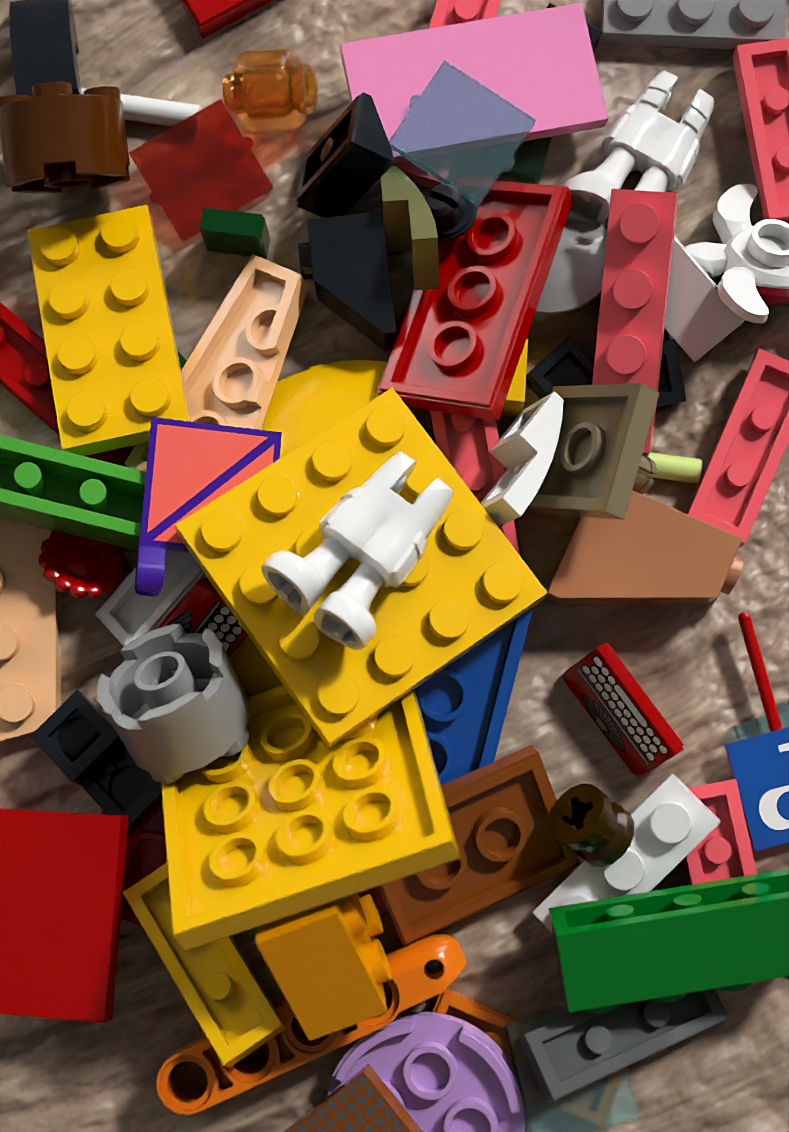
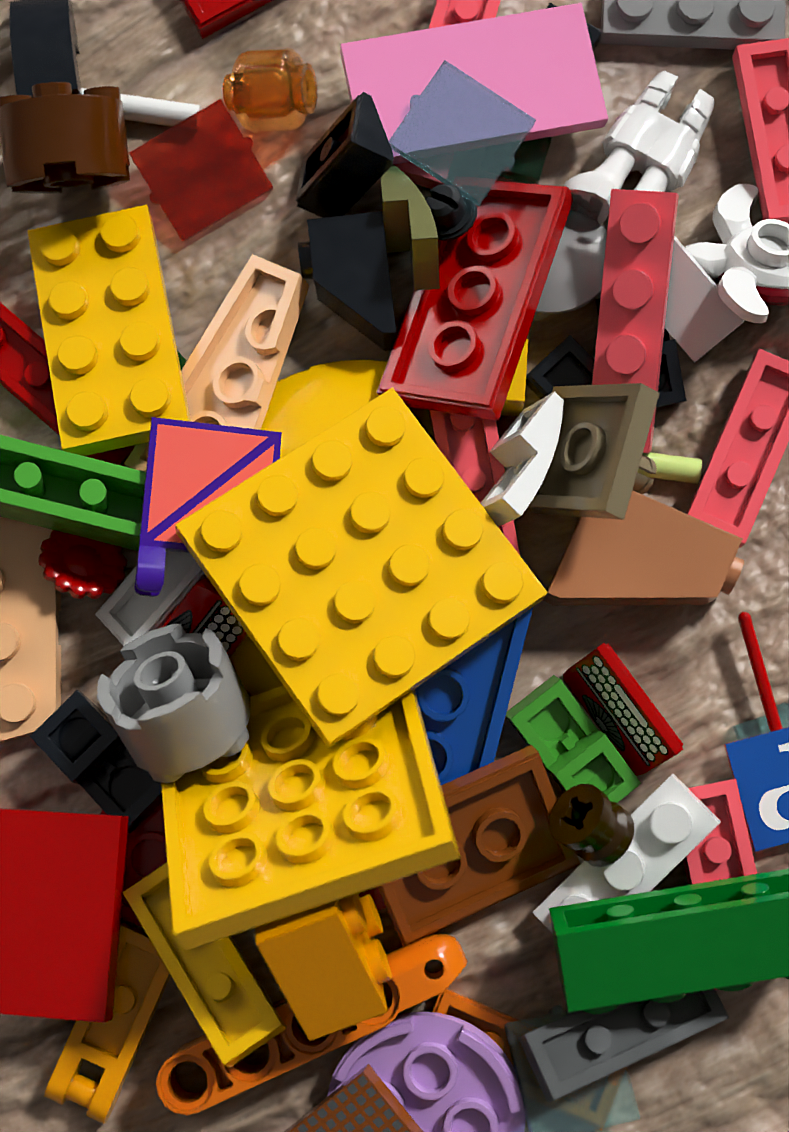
dark green tile [199,208,270,259] -> none
white piece [261,451,454,650] -> none
none -> light orange plate [44,923,171,1124]
none -> bright green slope [506,675,641,803]

